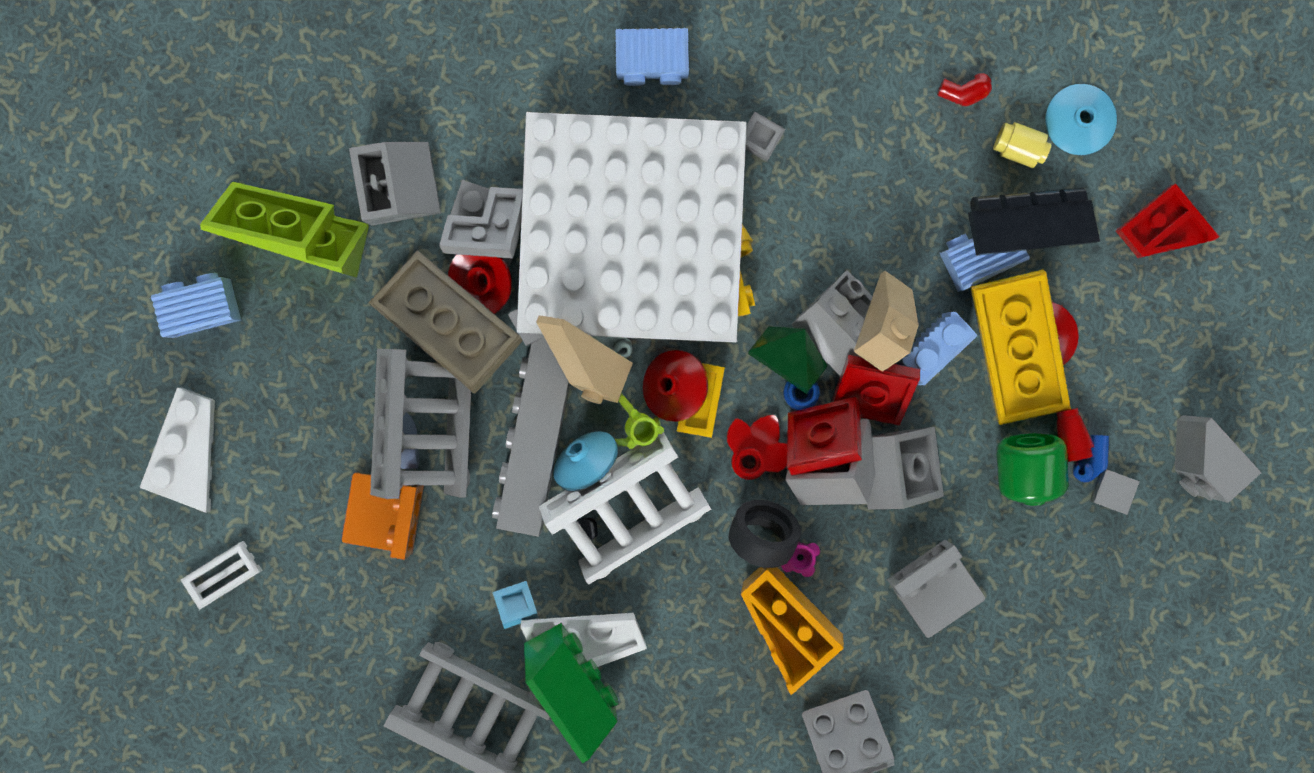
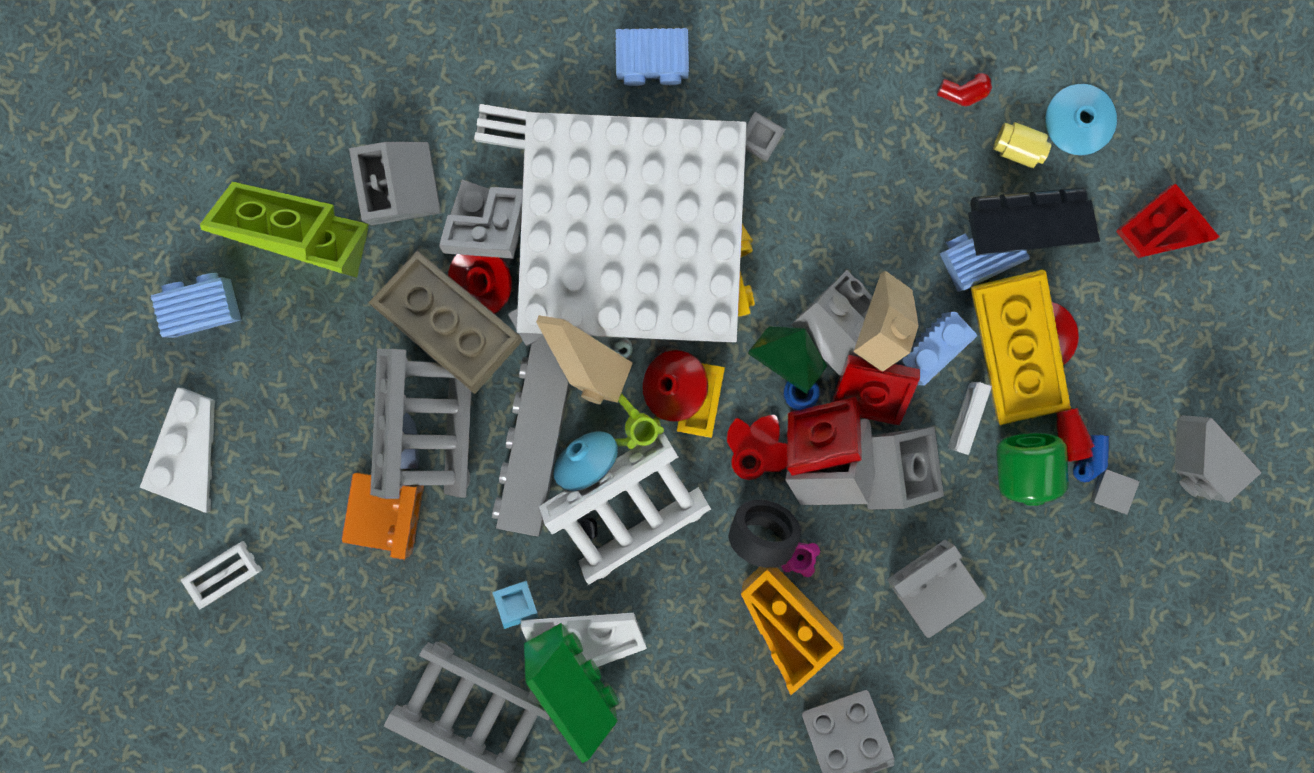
none -> white tile [474,104,526,149]
none -> white tile [948,382,992,455]

